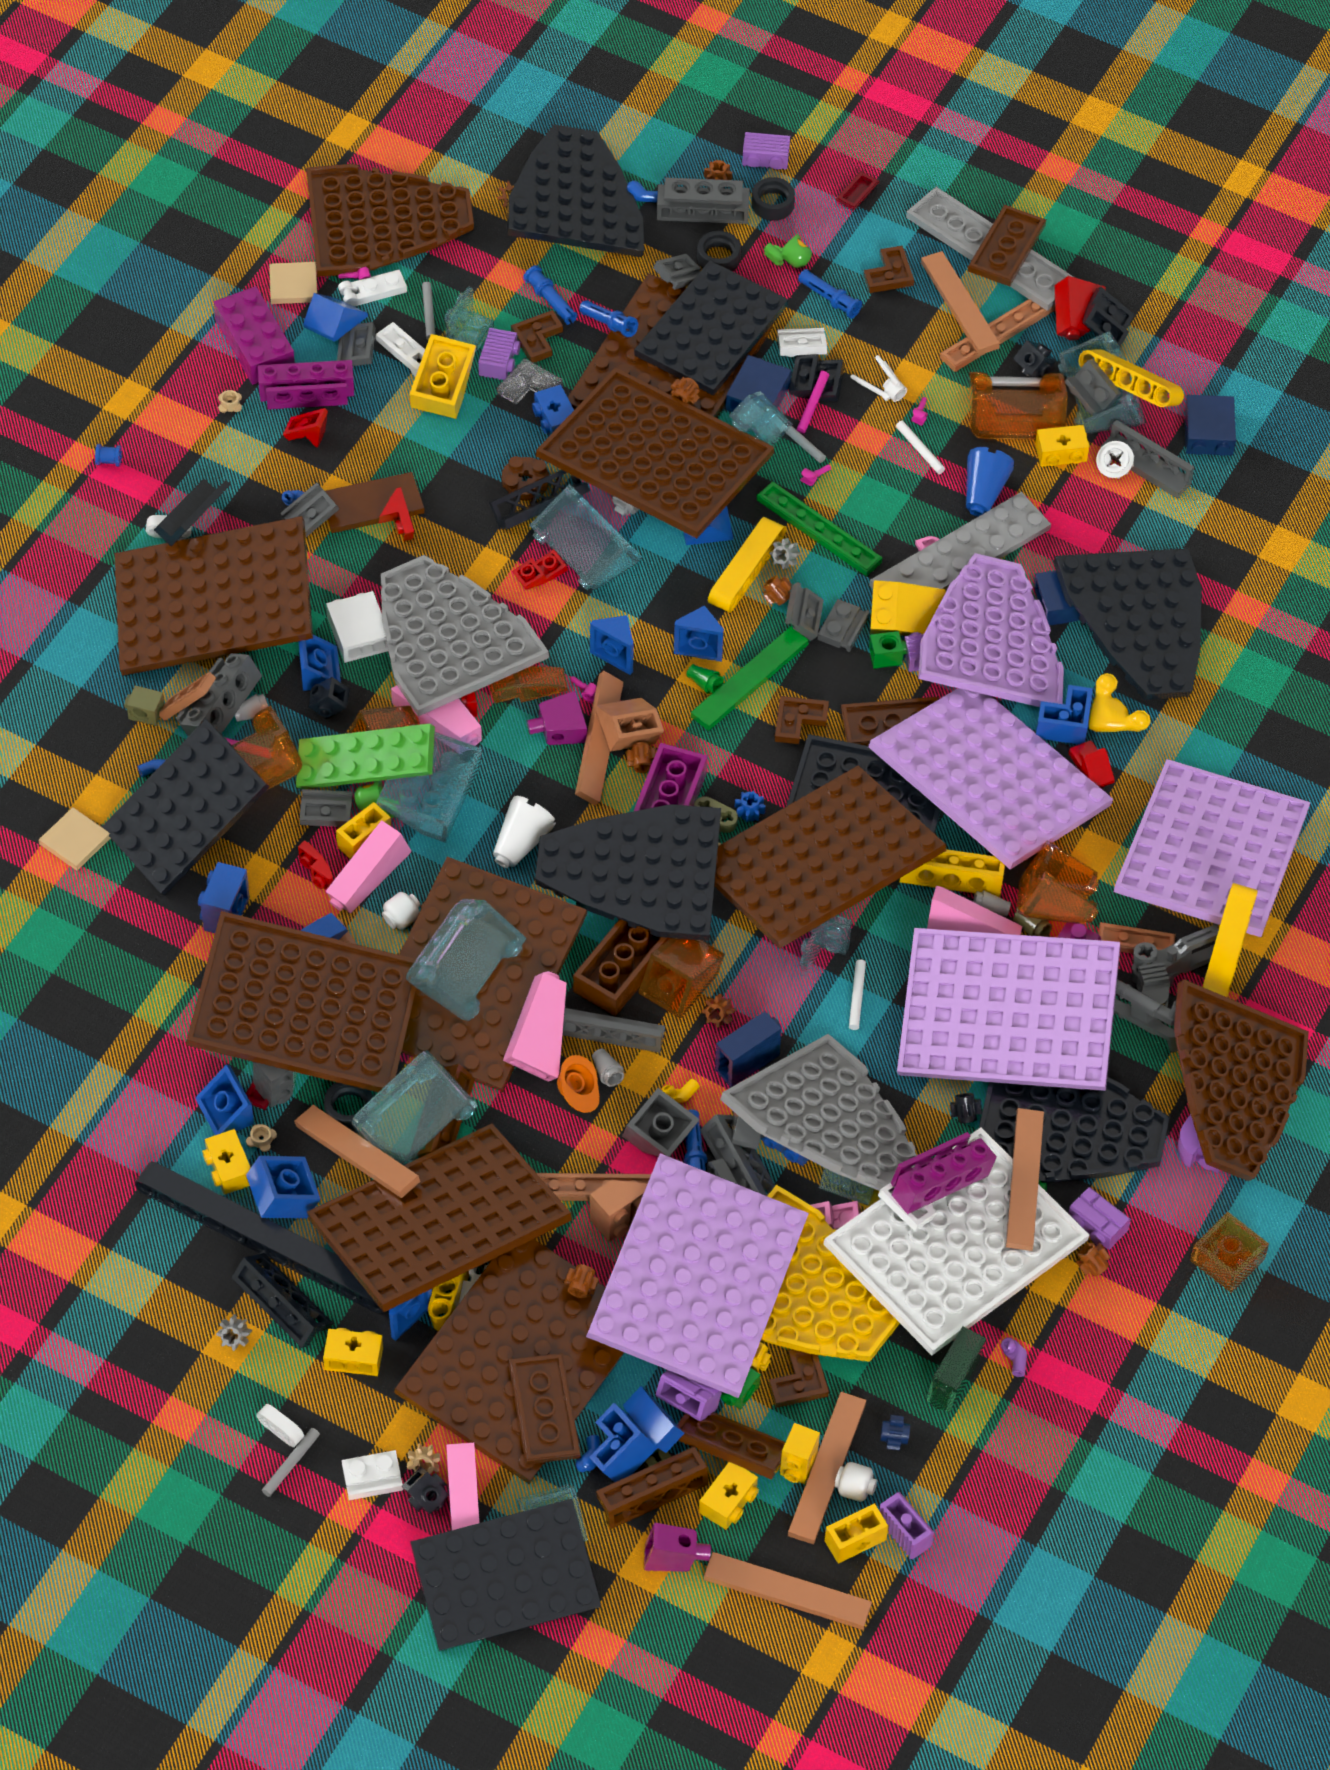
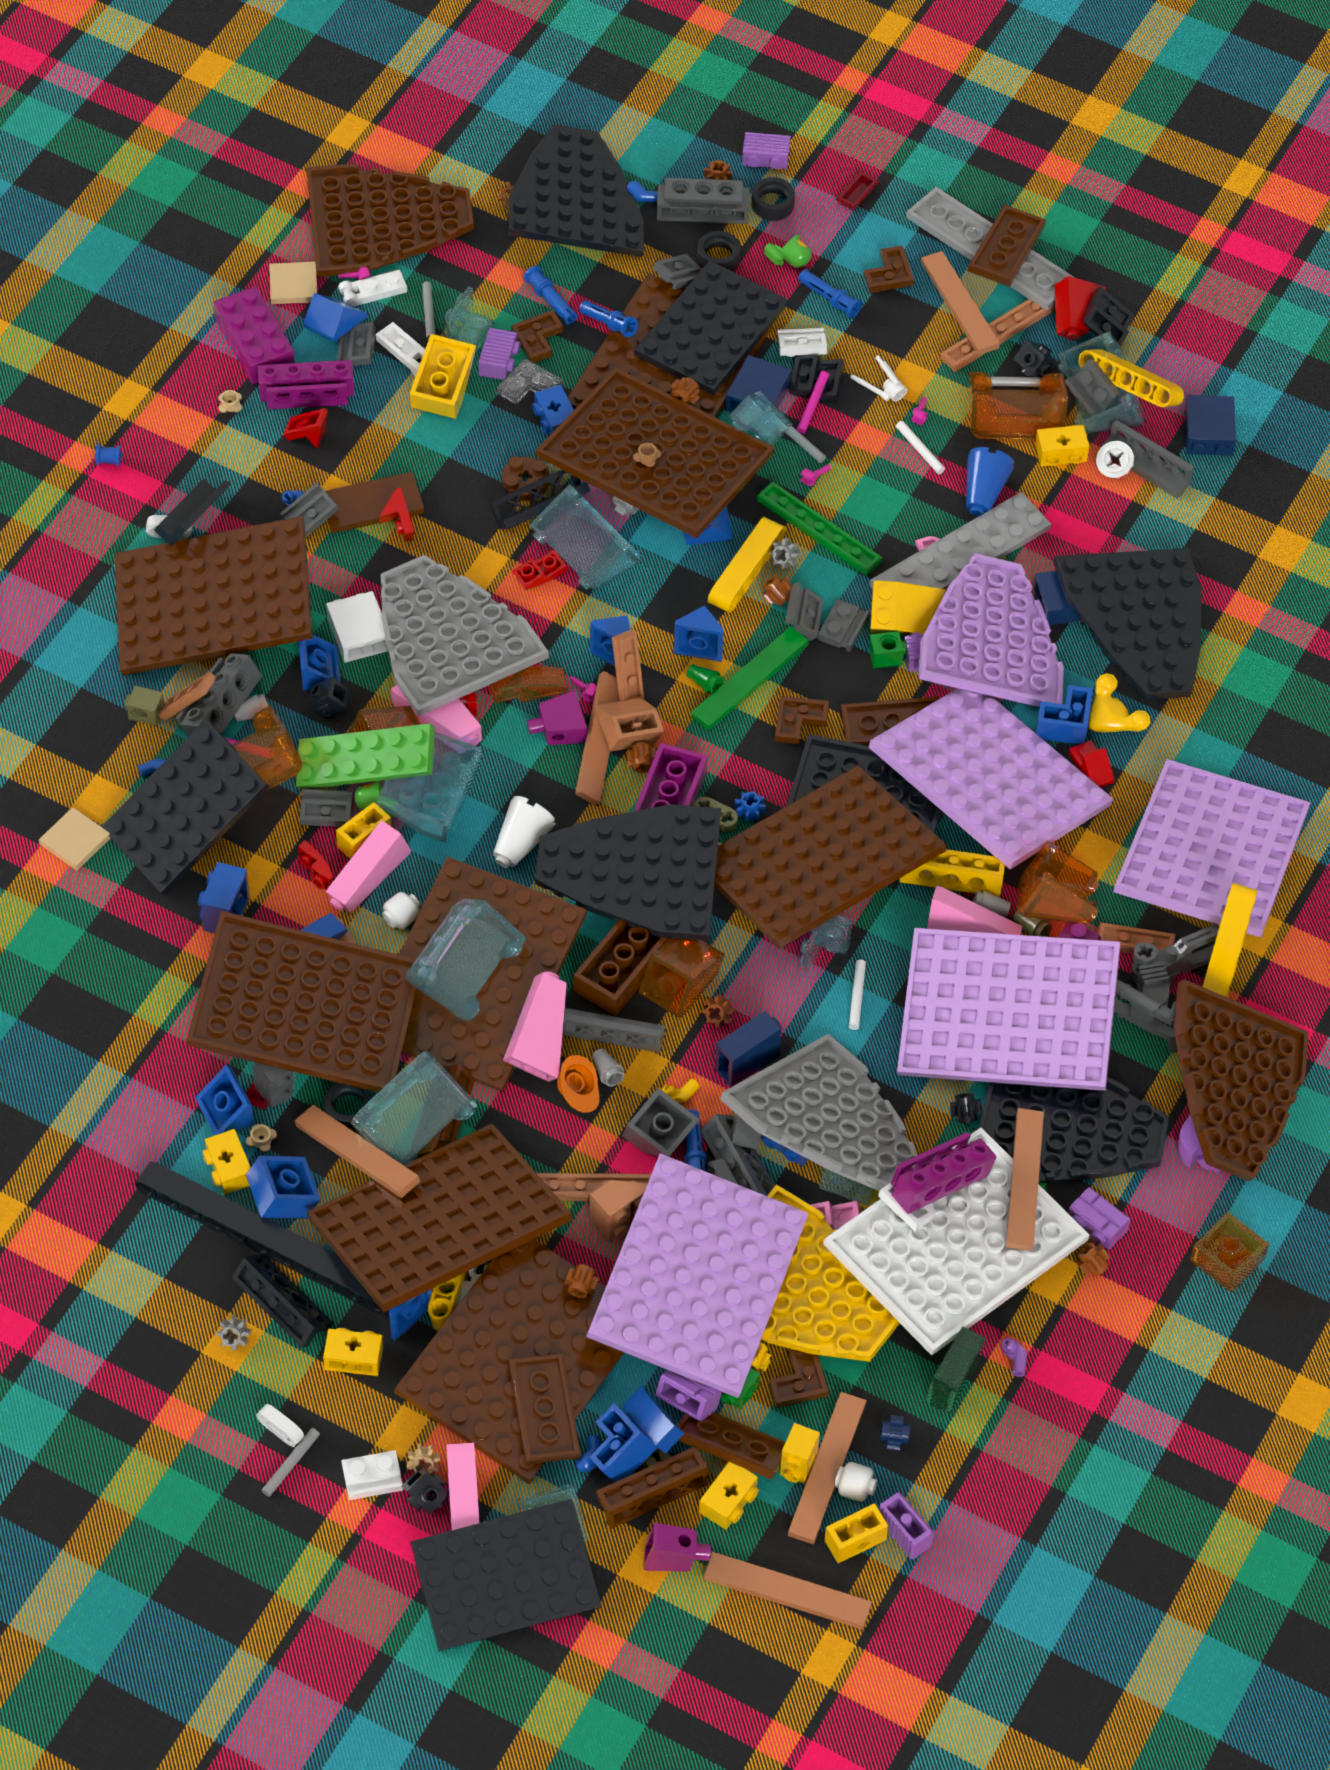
none -> nougat tile [612,629,644,701]
none -> medium nougat plate [633,443,661,467]

